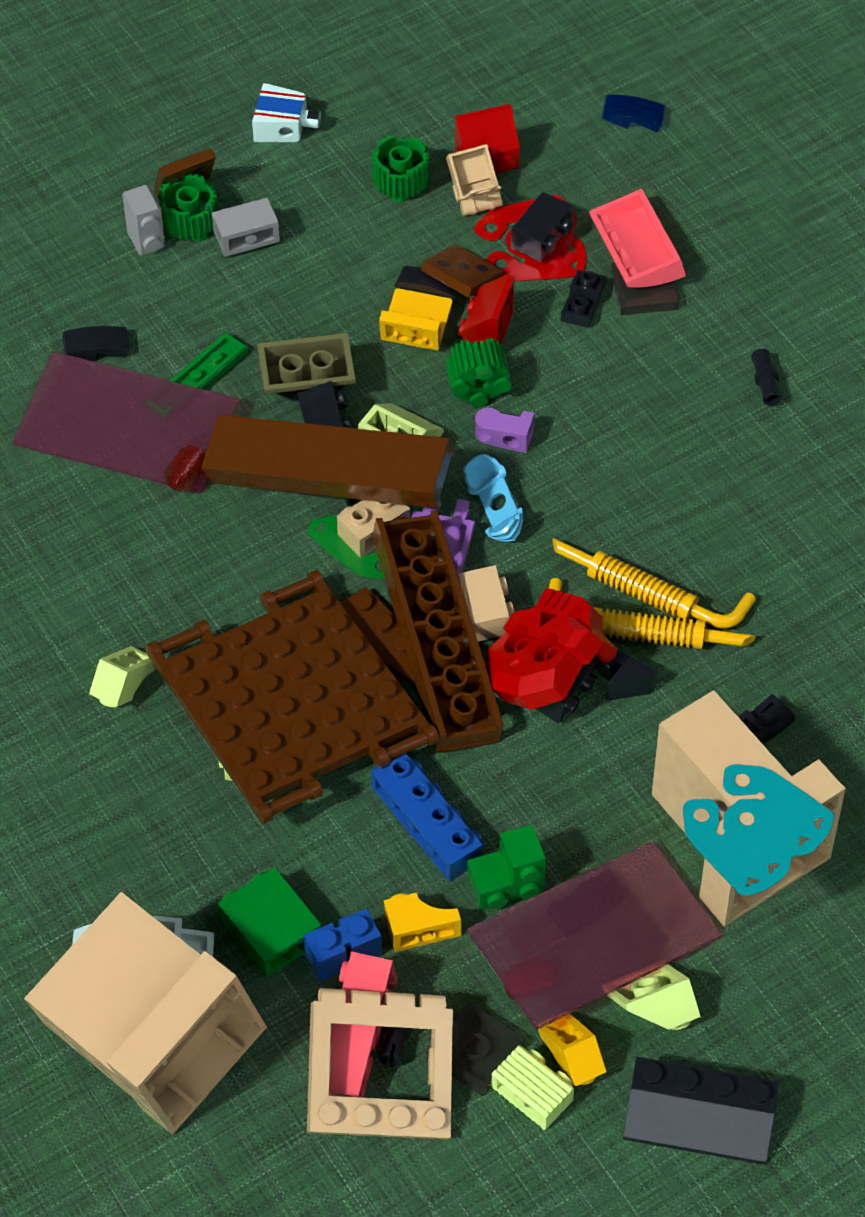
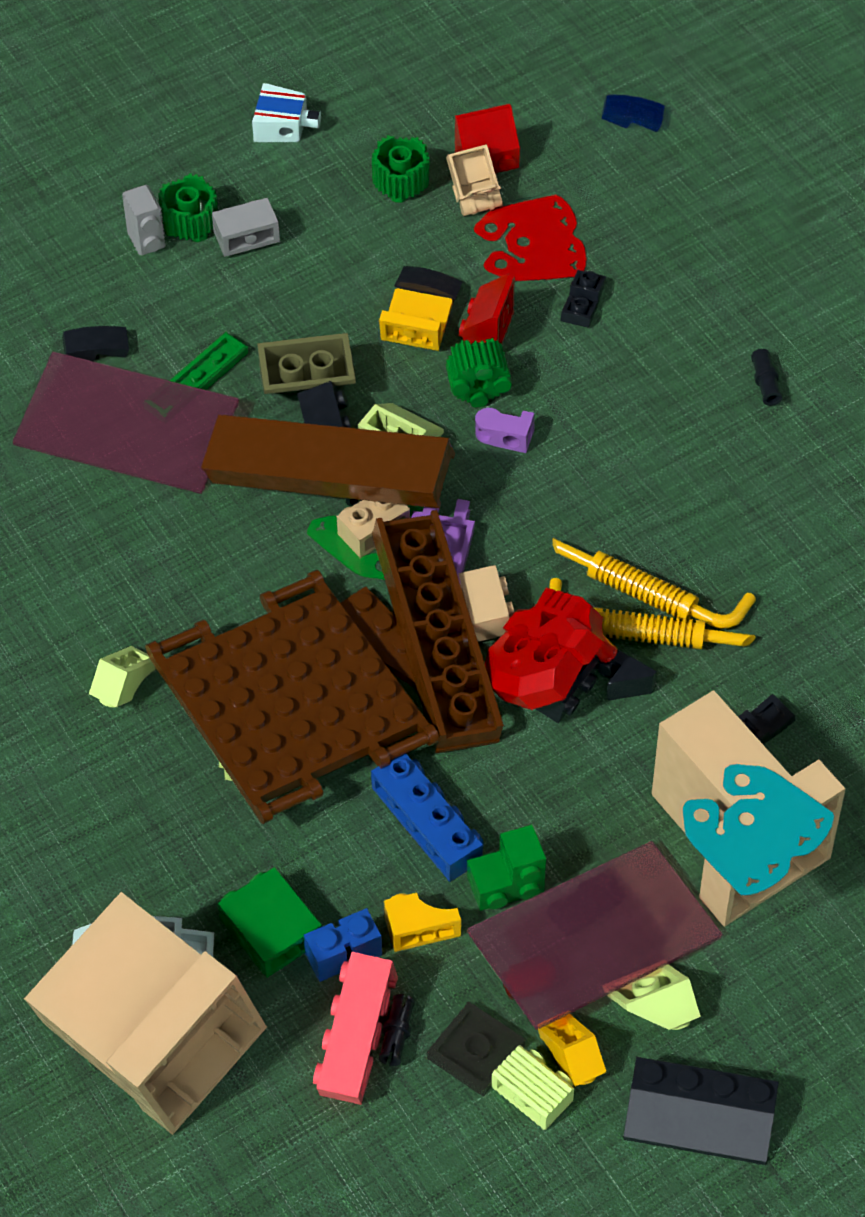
reddish brown tile [154,148,216,198] -> none
clear red brick [164,445,205,491] -> none
tan hinge [307,988,453,1140] -> none
reddish brown tile [421,244,503,297] -> none
medium azure piece [463,454,523,542] -> none
black brick [511,192,574,262] -> none
coral slope [589,189,686,288] -> none
clear smoke tile [611,263,680,316] -> none

